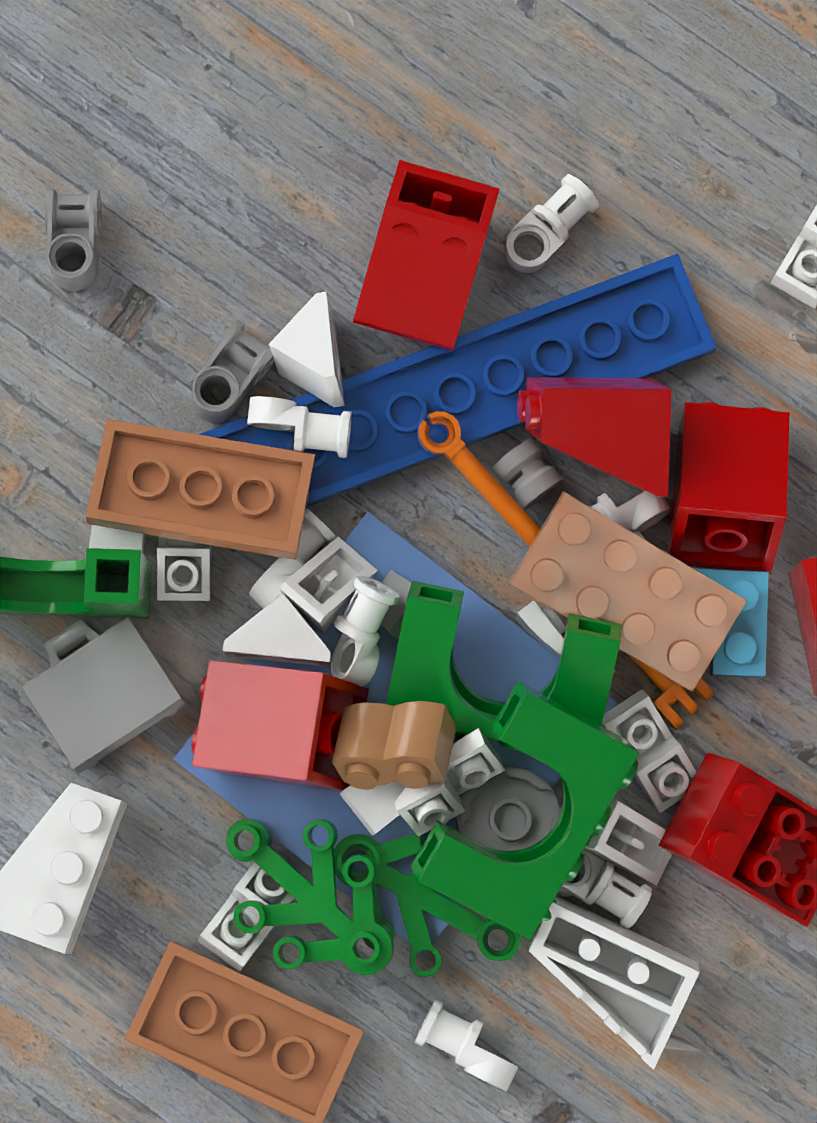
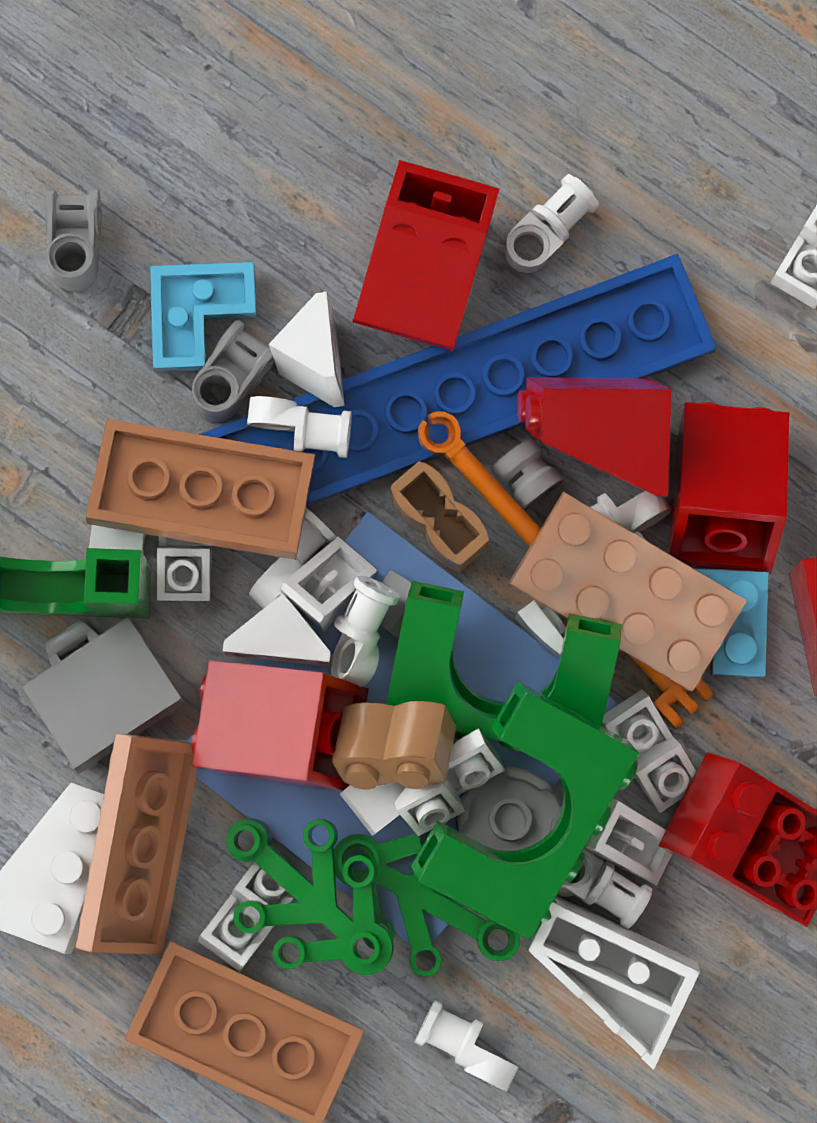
none -> nougat plate [76,733,198,955]
none -> medium azure plate [150,262,257,372]
none -> medium nougat brick [391,461,489,573]

